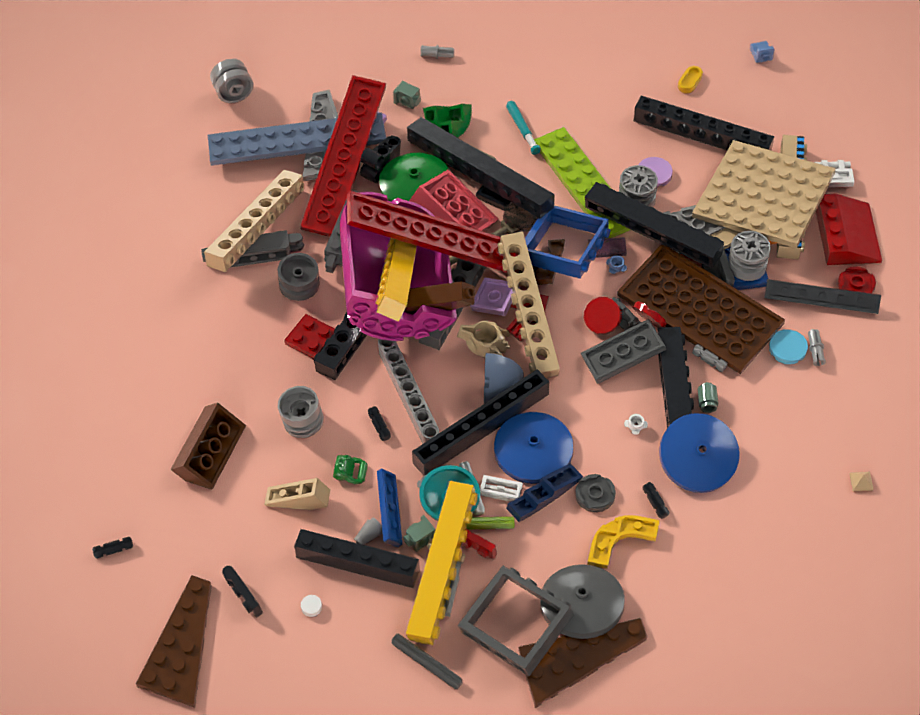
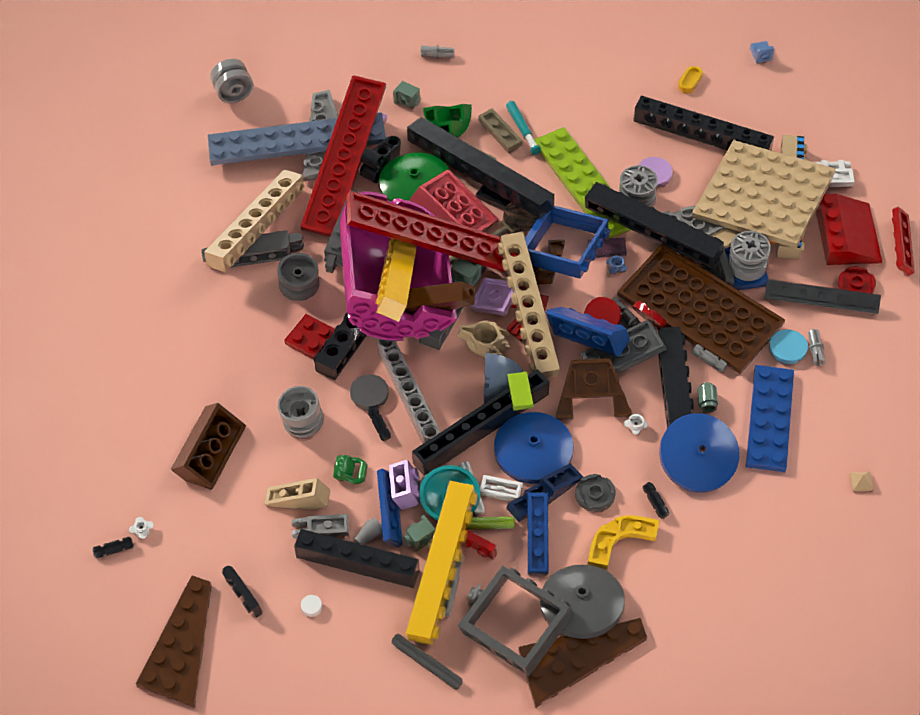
none -> white plate [129,517,154,539]
none -> light grey hinge [292,514,349,539]
none -> dark grey tile [350,374,389,410]
none -> lavender brick [389,460,420,510]
none -> sand green brick [451,259,481,286]
none -> light grey plate [467,584,484,605]
none -> dark tan plate [478,108,523,153]
none -> lime tile [507,372,533,410]
none -> blue tile [528,493,549,574]
none -> blue slope [545,307,630,357]
none -> reddish brown wing [555,358,632,420]
none -> blue plate [745,365,794,472]
none -> red plate [892,207,915,276]

